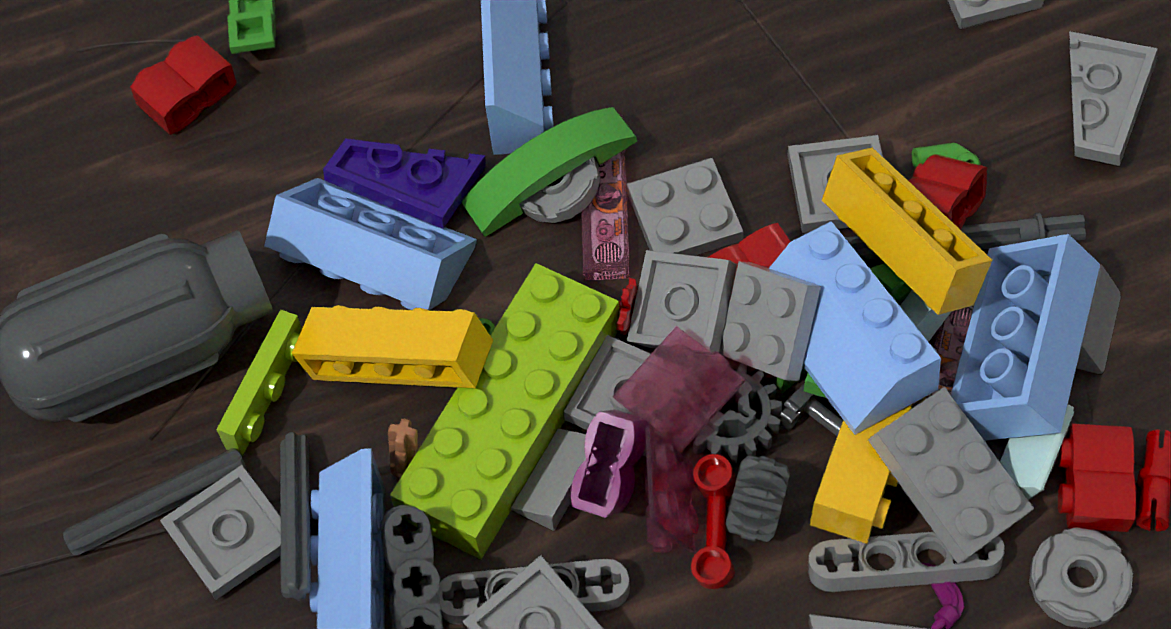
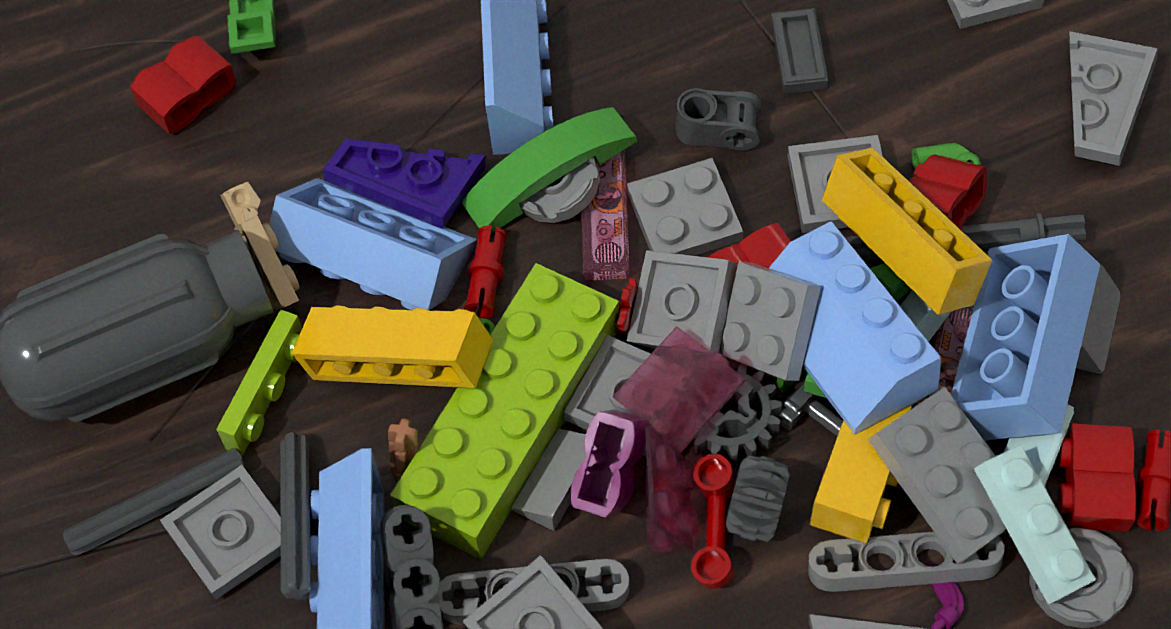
none -> tan hinge [220,182,300,310]
none -> red pin [464,225,507,319]
none -> dark grey piece [675,88,762,151]
none -> dark grey tile [771,8,828,94]
none -> light aqua plate [974,445,1096,604]

